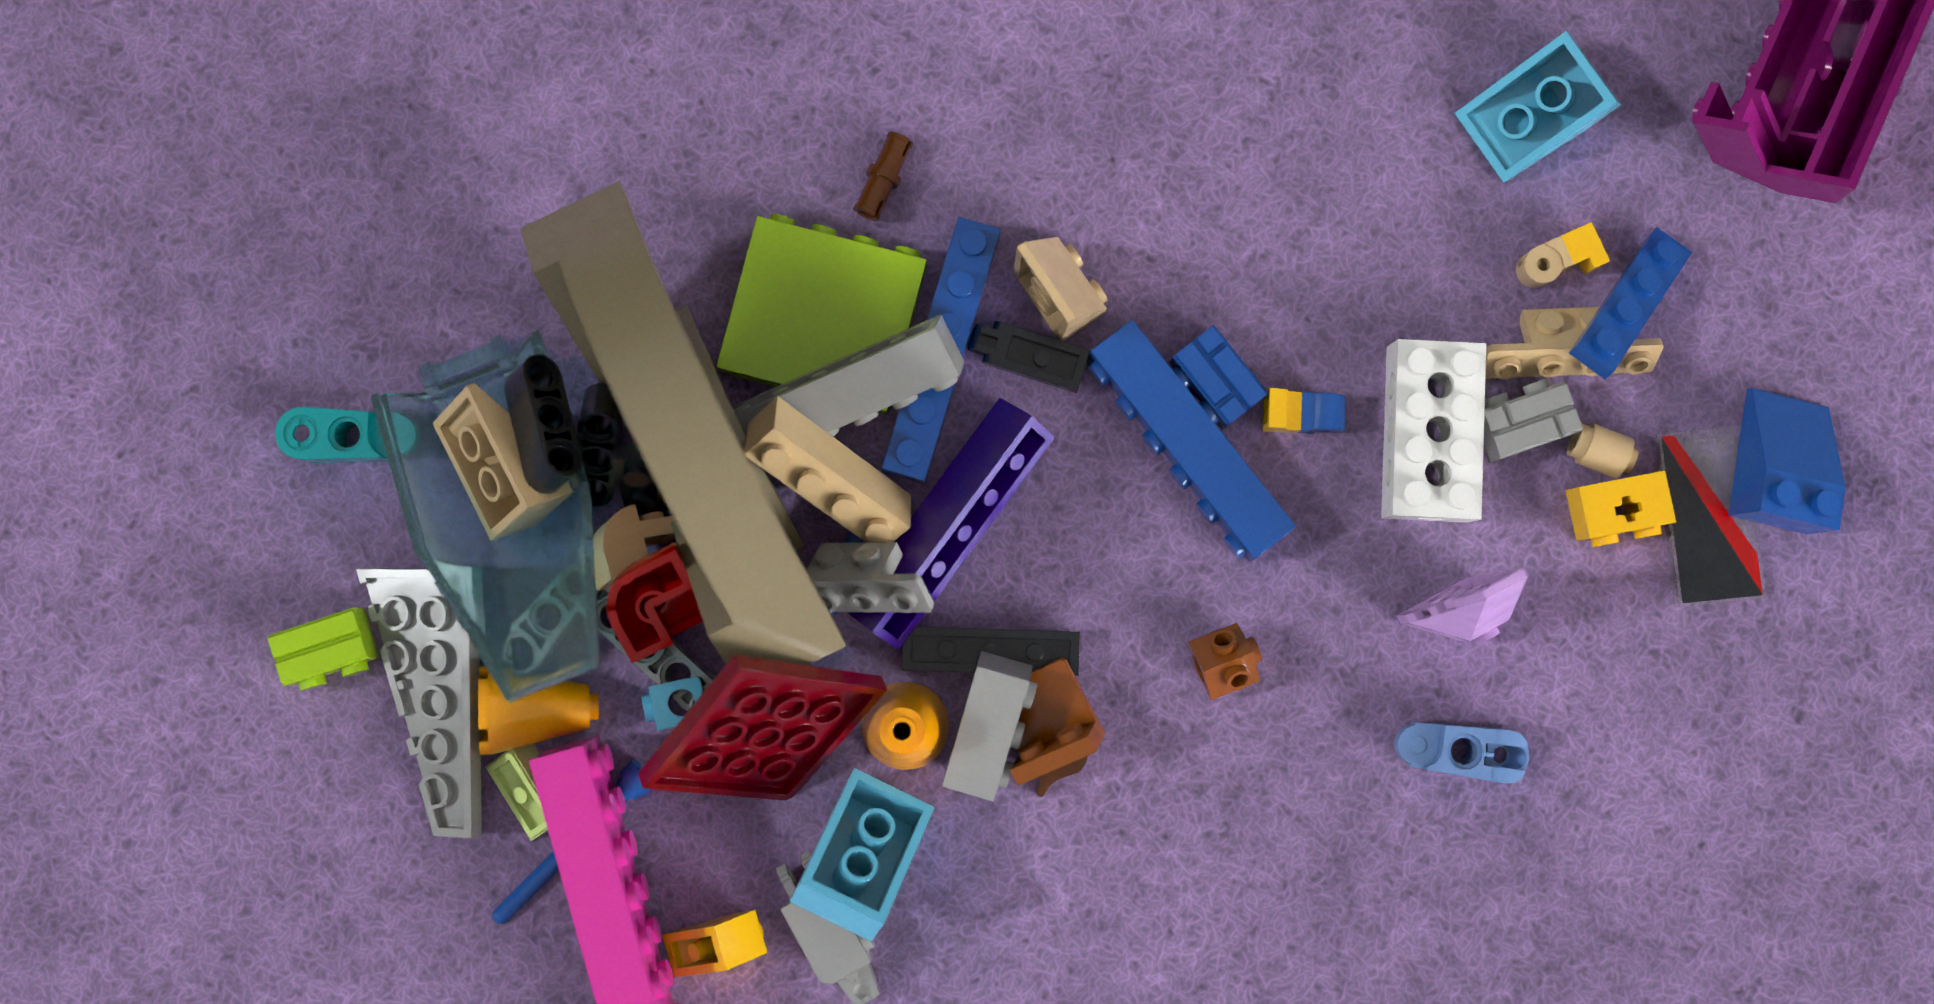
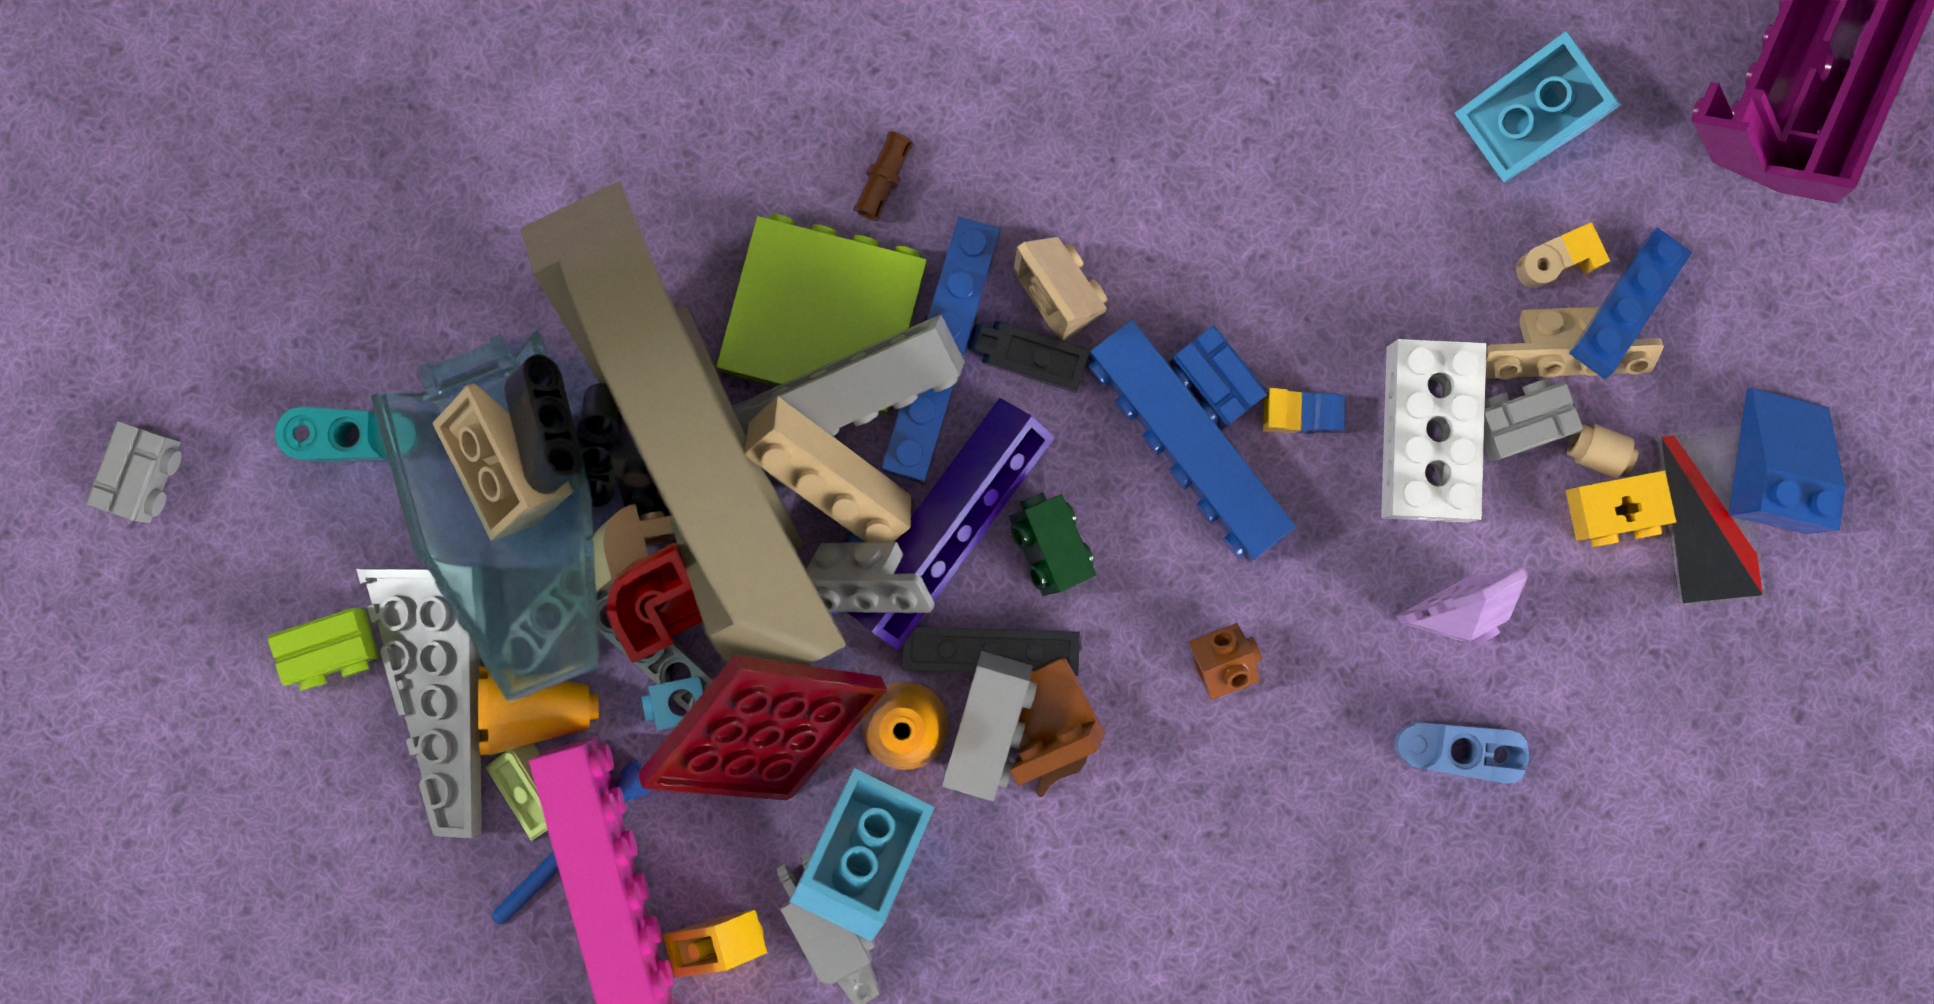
none -> light grey brick [86,421,182,523]
none -> dark green brick [1008,492,1097,596]

